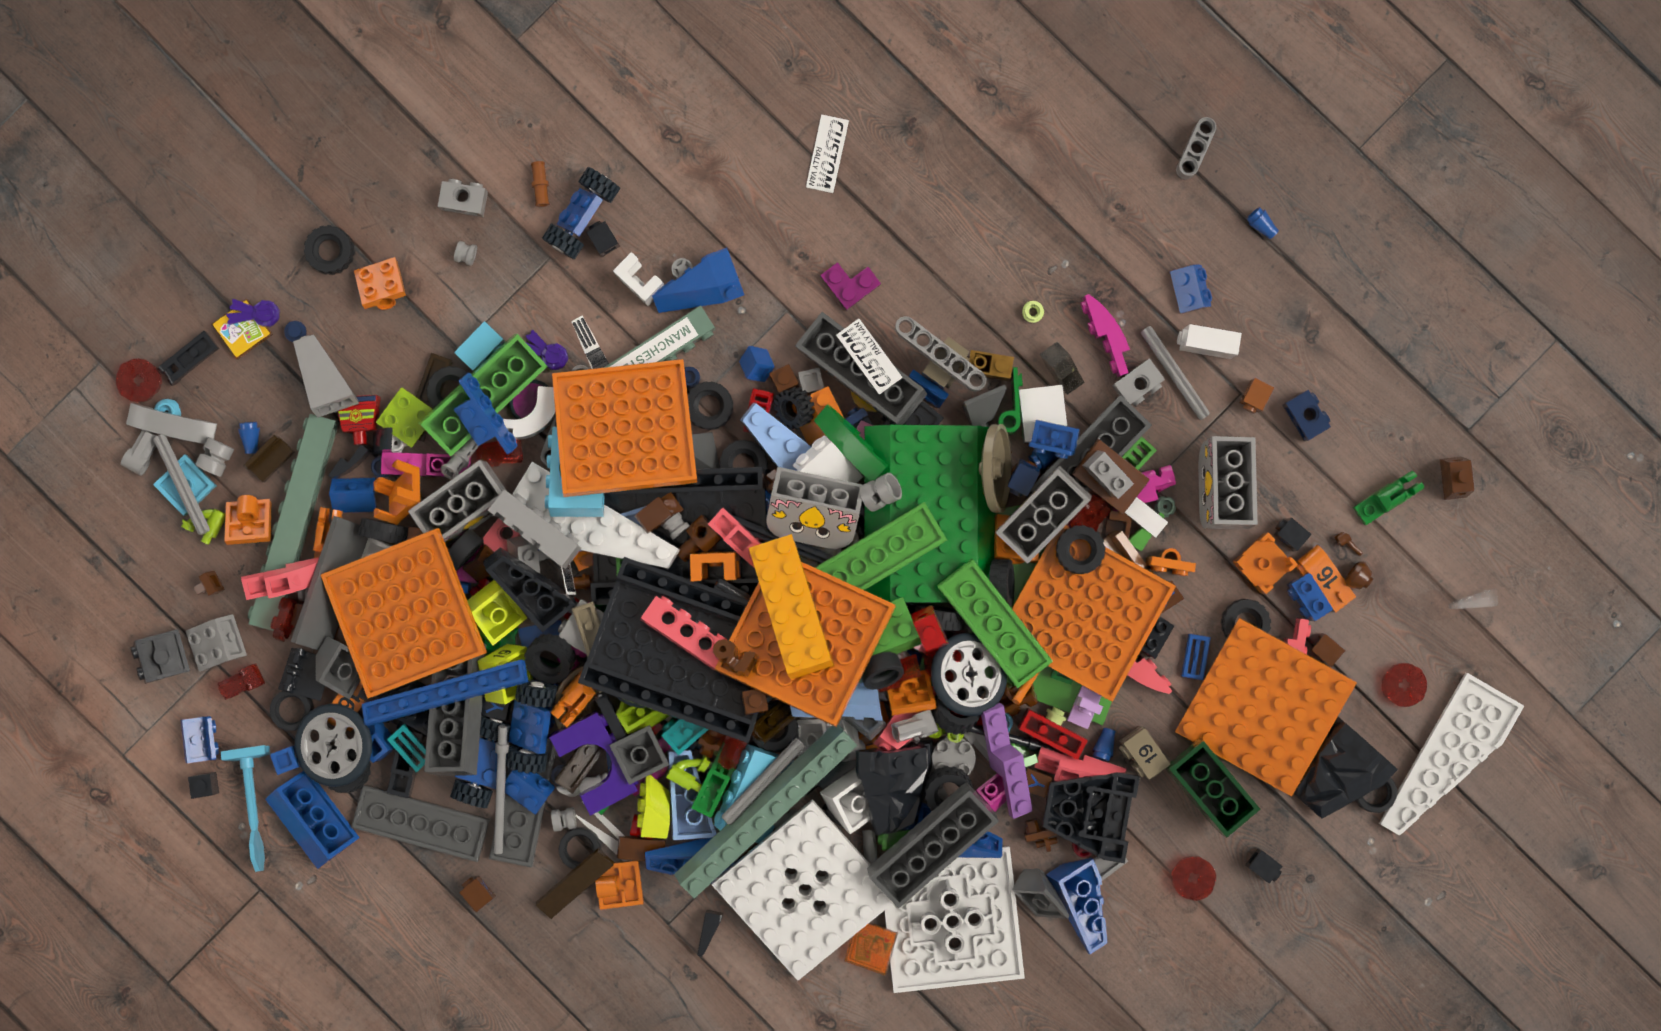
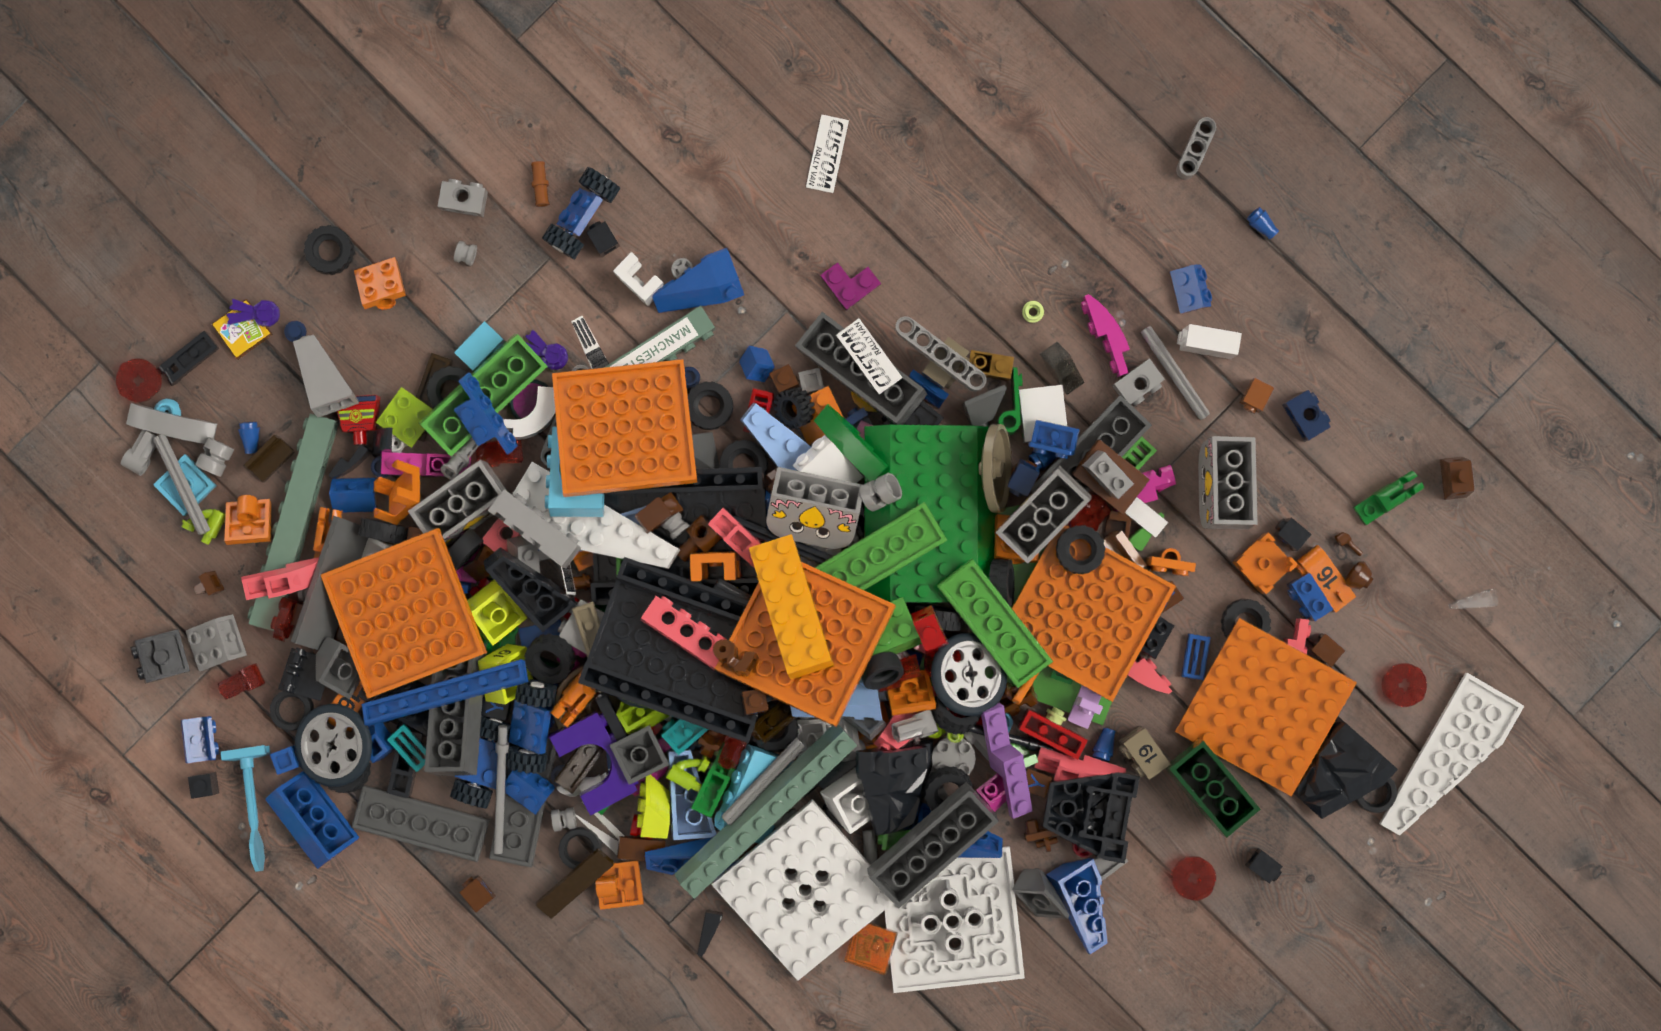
sand green plate [1154,496,1176,518] -> none

